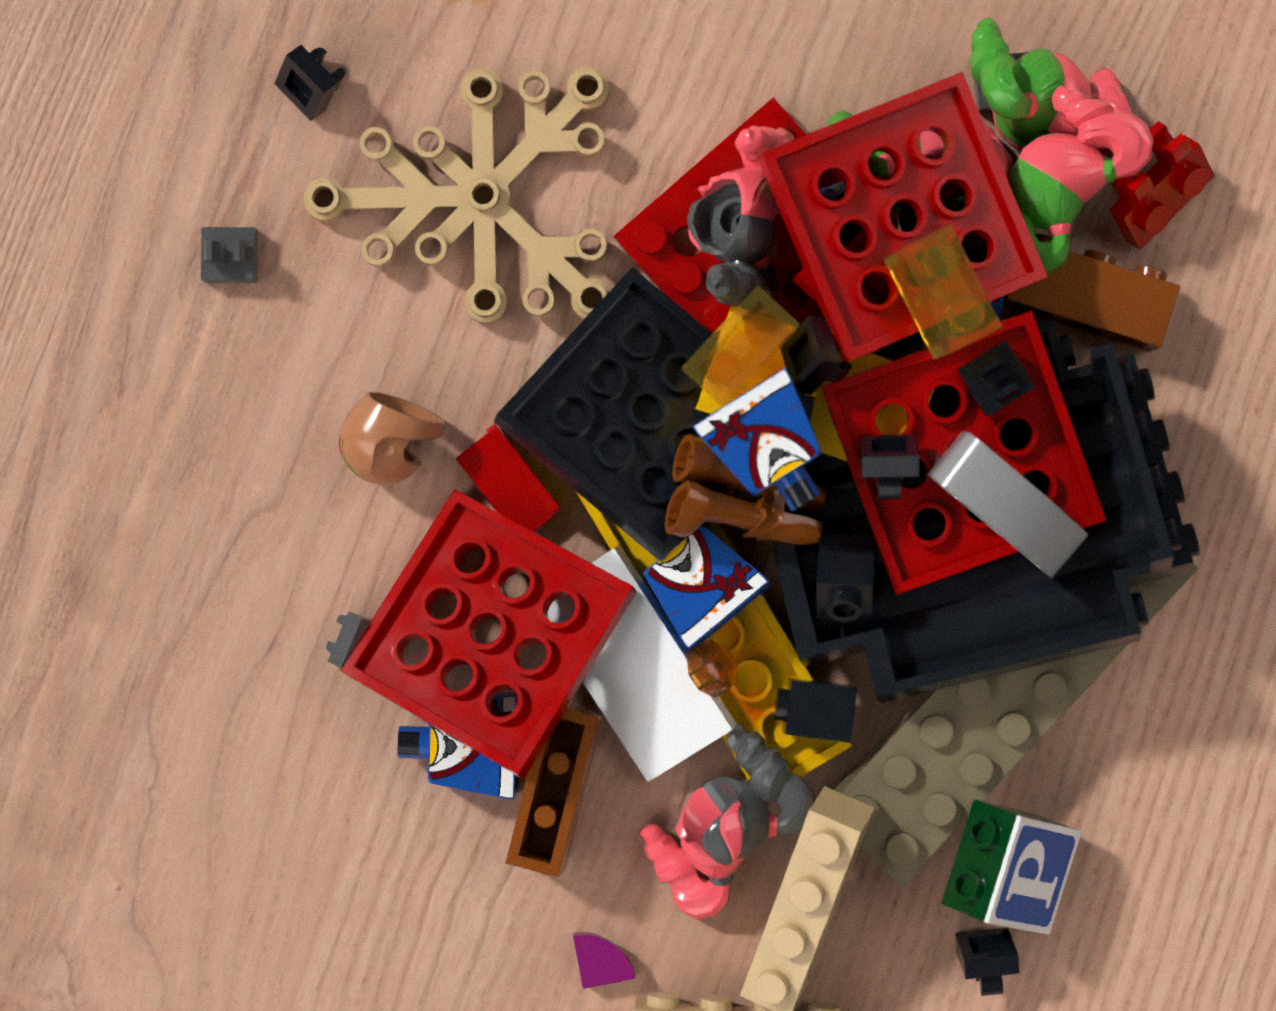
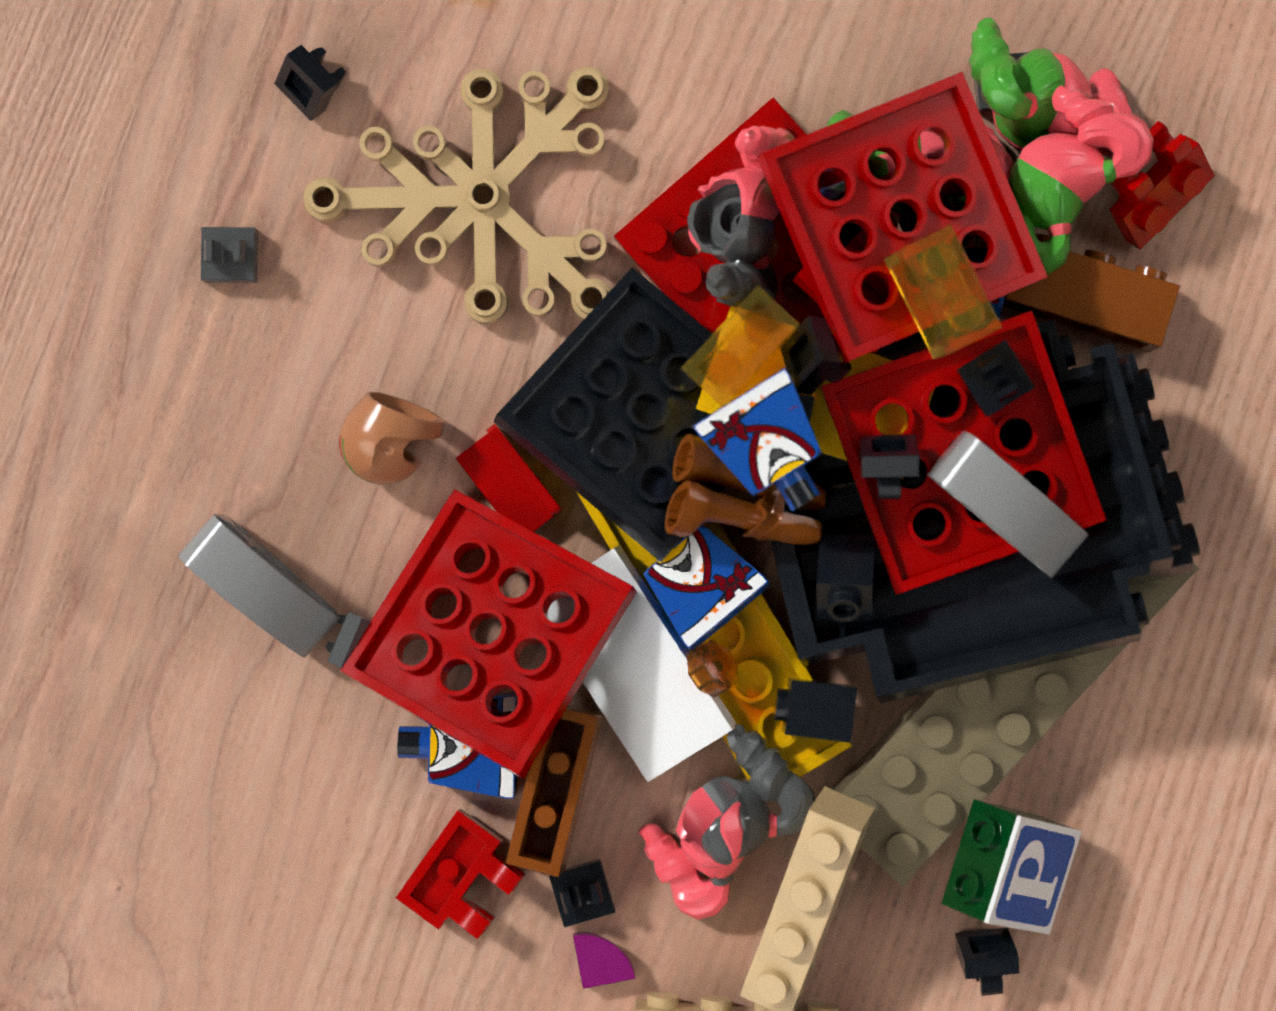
none -> light grey beam [178,514,340,658]
none -> red plate [395,809,526,939]
none -> black tile [549,858,616,928]

